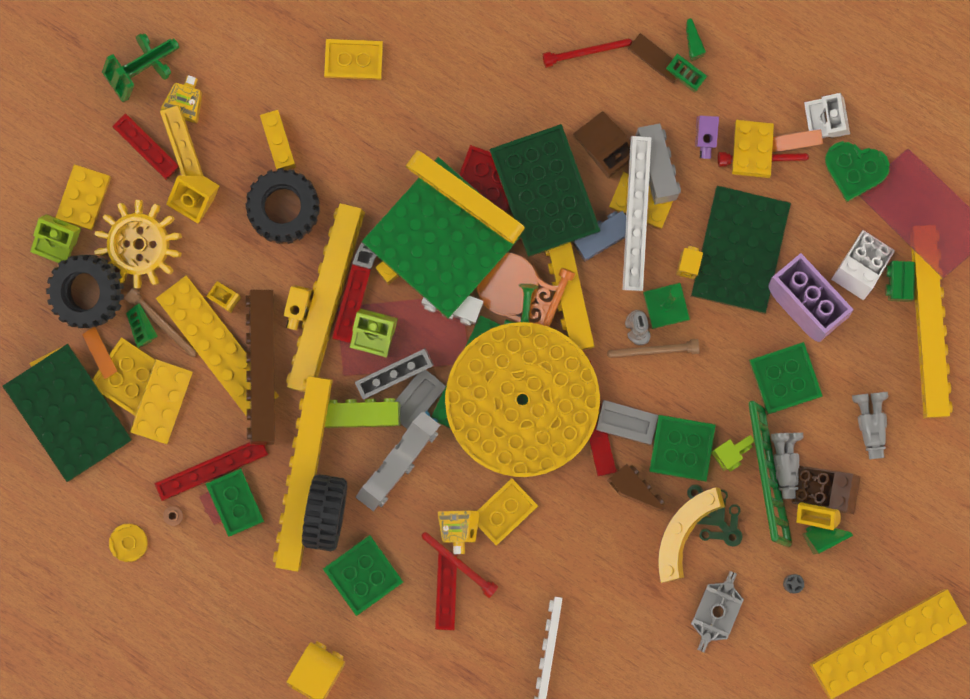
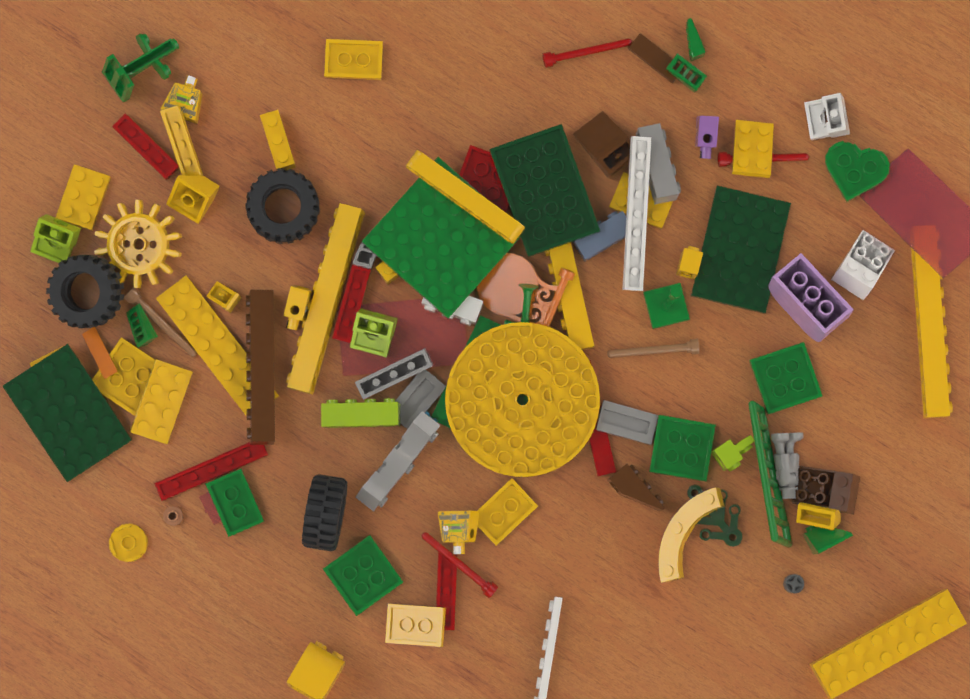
yellow brick [273,376,333,572] -> none
light grey piece [625,310,651,345] -> none
light grey plate [691,571,744,653] -> none
orange sticker [772,129,823,153] -> none
light grey piece [852,392,888,459] -> none
green brick [885,261,915,302] -> none
none -> yellow plate [385,604,446,647]

